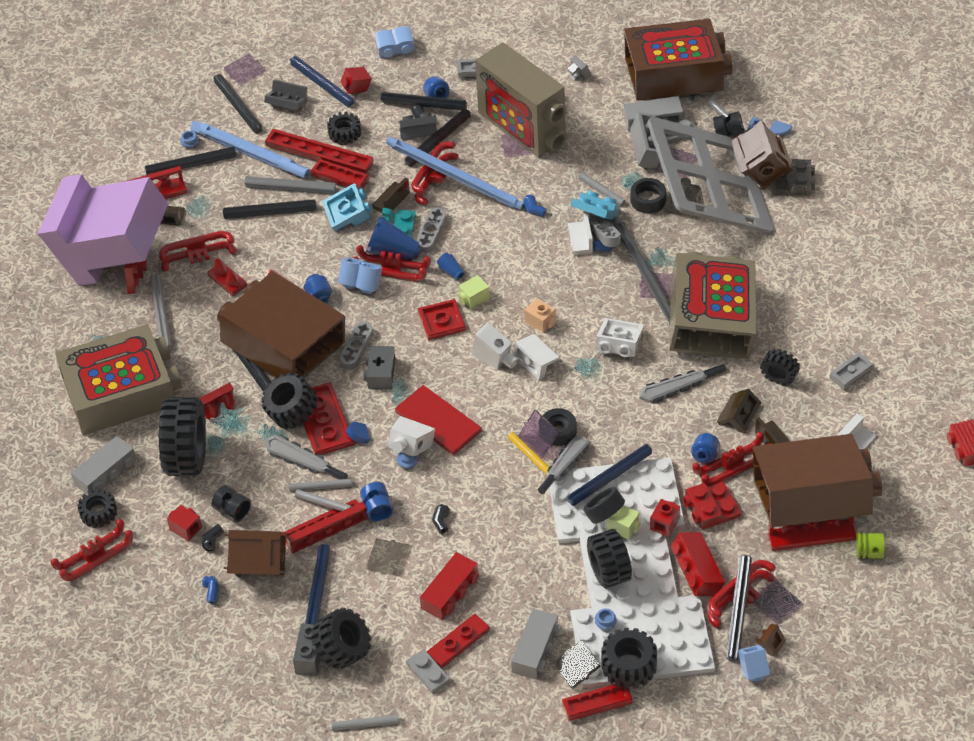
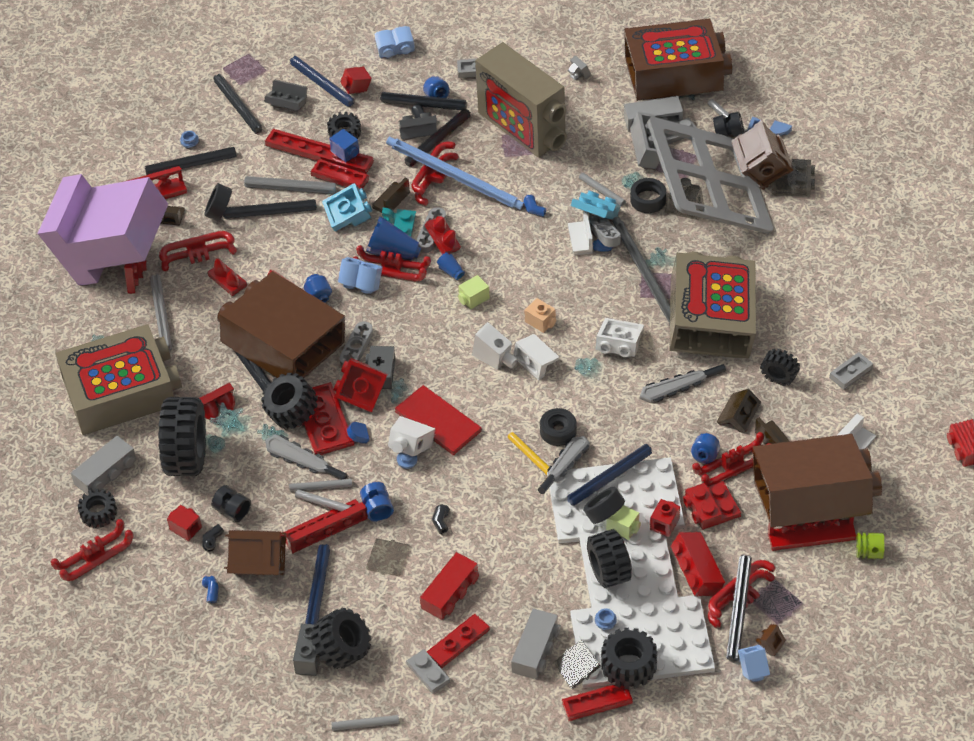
clear light blue hair [186,195,205,215] -> none
light blue piece [190,121,311,178] -> none
red tile [417,299,466,340] -> none
clear purple piece [518,410,559,459] -> none
none -> black tyre [204,183,232,222]
none -> blue brick [329,129,360,162]
none -> red plate [333,358,388,412]
none -> red tile [424,216,461,255]

